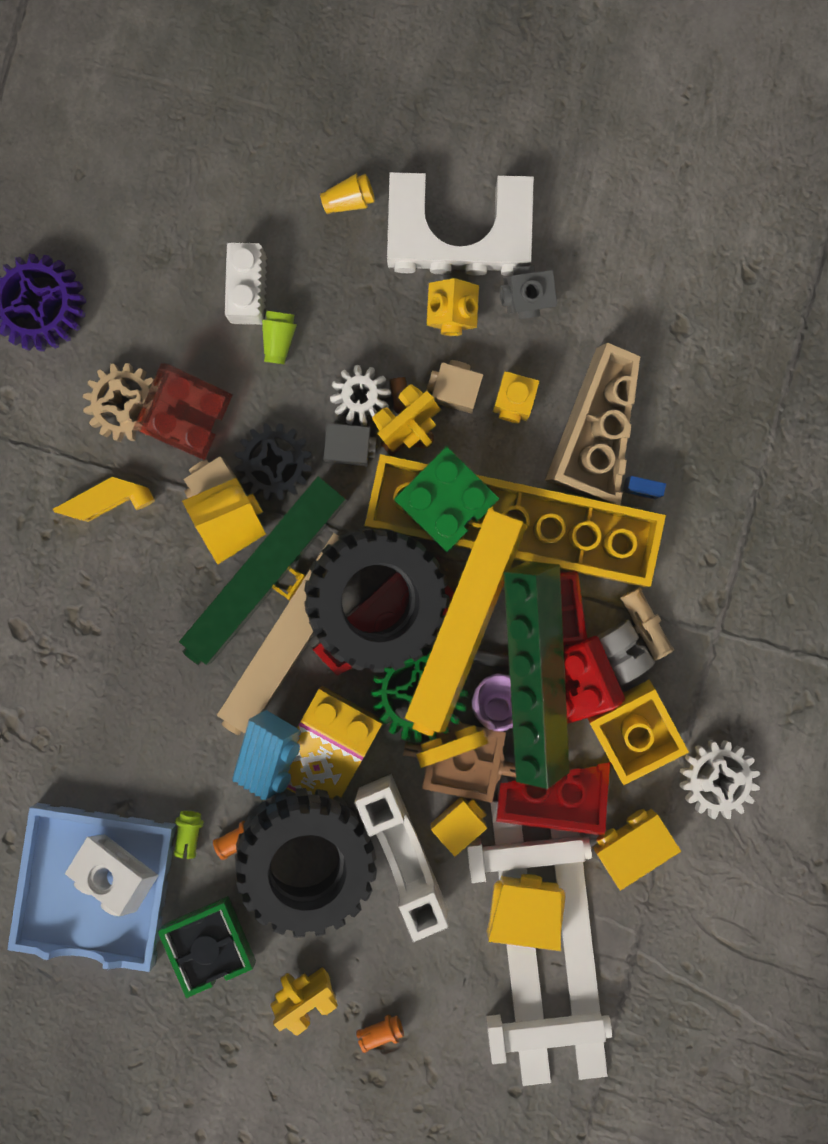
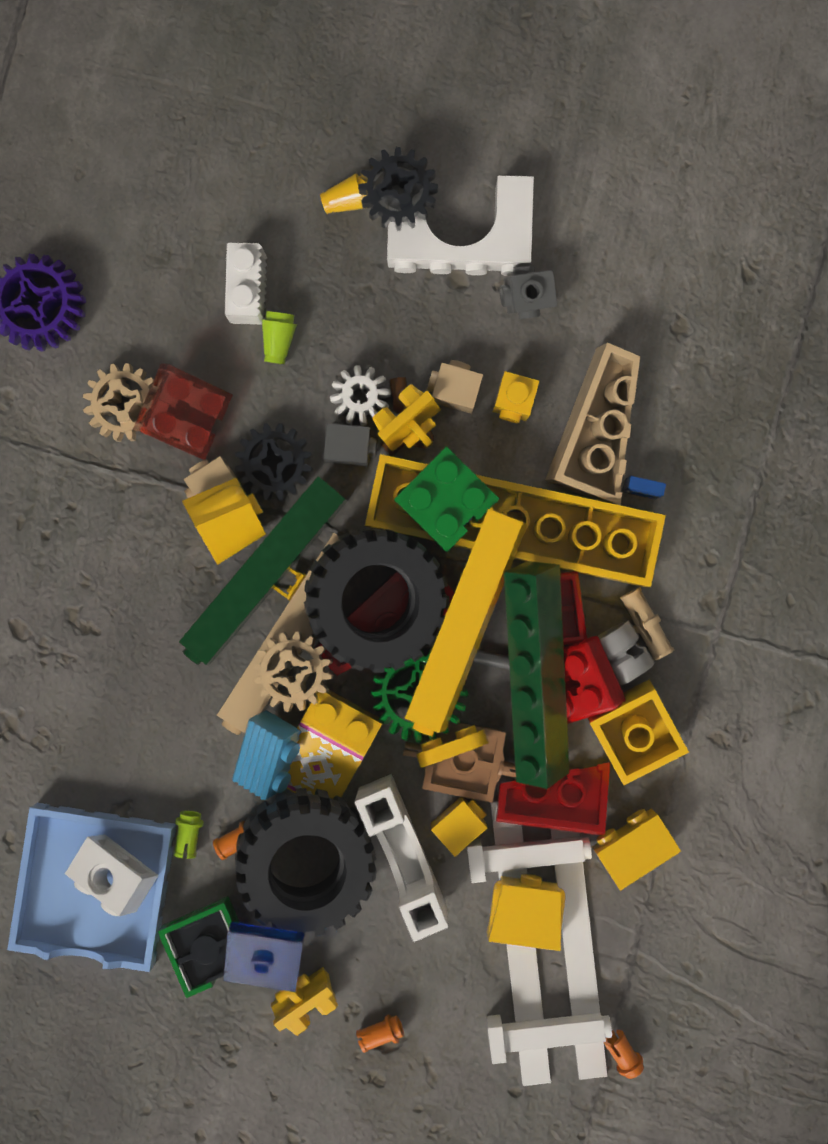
yellow piece [53,477,155,522] -> none
yellow brick [426,278,479,336] -> none
lavender hair [472,673,513,732] -> none
white gear [679,740,760,819] -> none
none -> clear blue plate [223,922,305,992]
none -> tan gear [252,632,333,712]
none -> black gear [358,147,438,231]
none -> orange pin [604,1029,644,1079]

